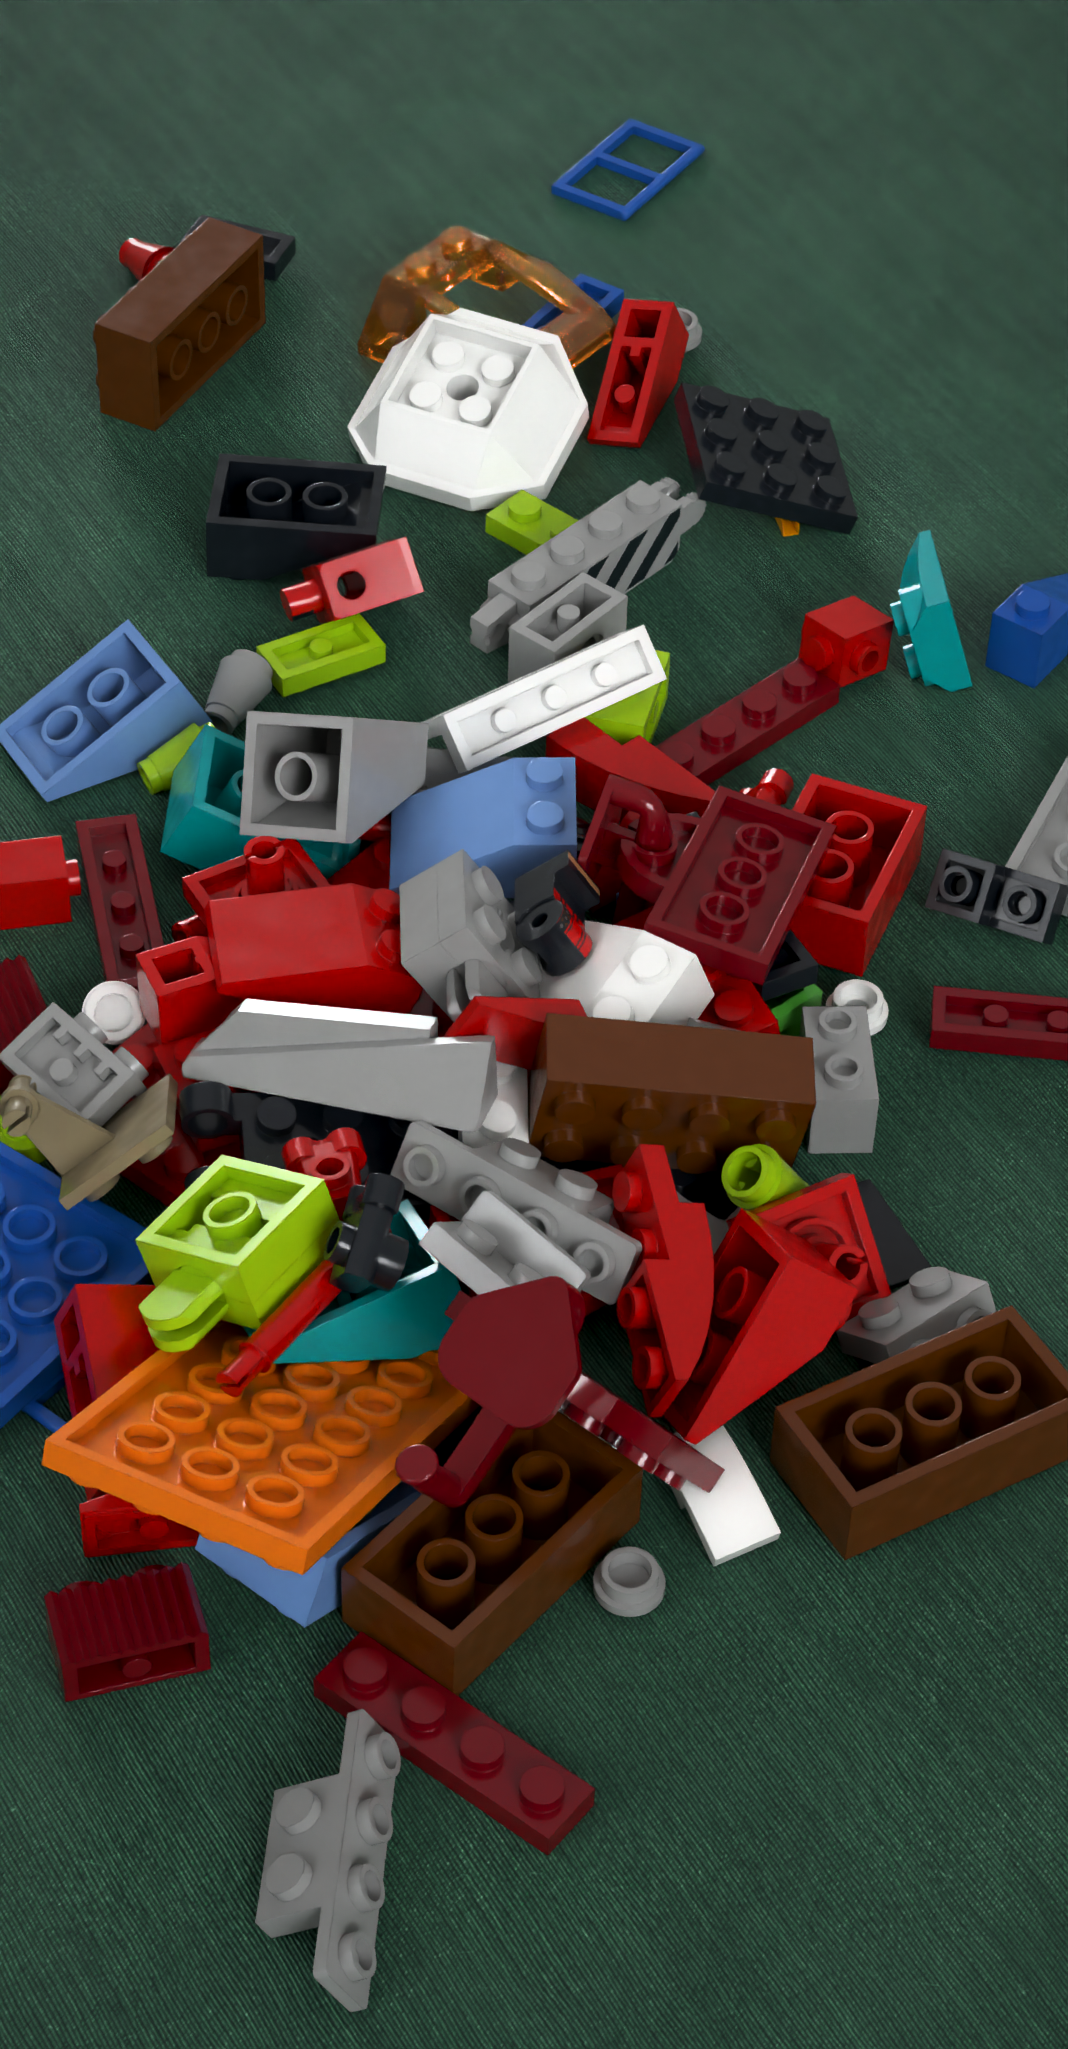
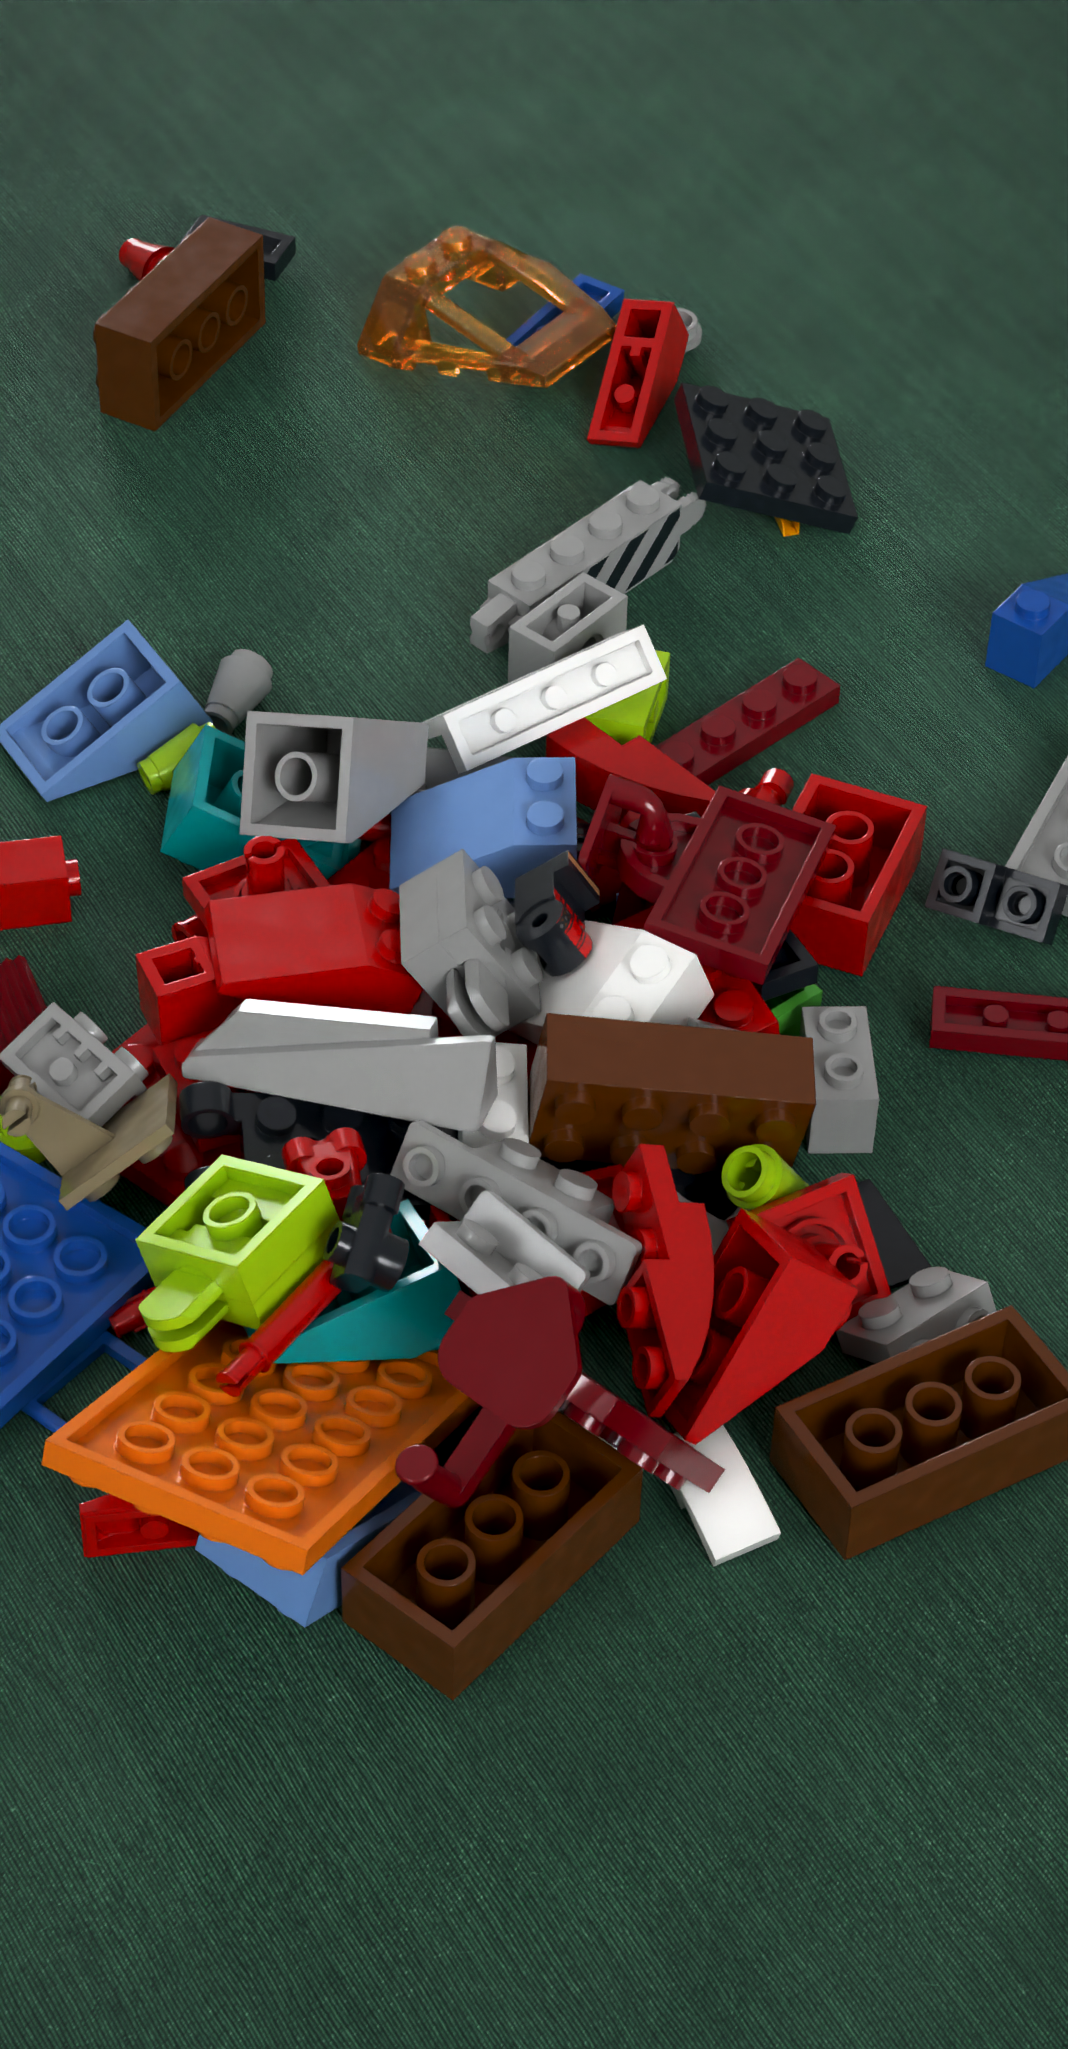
dark red brick [44,1562,211,1702] -> none
red slope [54,1284,159,1501] -> none
dark red plate [75,814,164,992] -> none
white tile [82,981,145,1045] -> none
black slope [206,453,387,580] -> none
light grey bracket [255,1709,401,2012] -> none
lime plate [256,613,386,697] -> none
torso [280,536,424,623] -> none
dark red plate [313,1631,595,1856] -> none
white piece [347,308,589,512] -> none
red slope [443,996,588,1070] -> none
lime plate [485,490,579,555] -> none
blue window [551,118,705,221] -> none
light grey plate [593,1546,666,1617] -> none
red brick [798,595,894,688] -> none
white plate [826,979,889,1036] -> none
teal slope [890,529,973,692] -> none

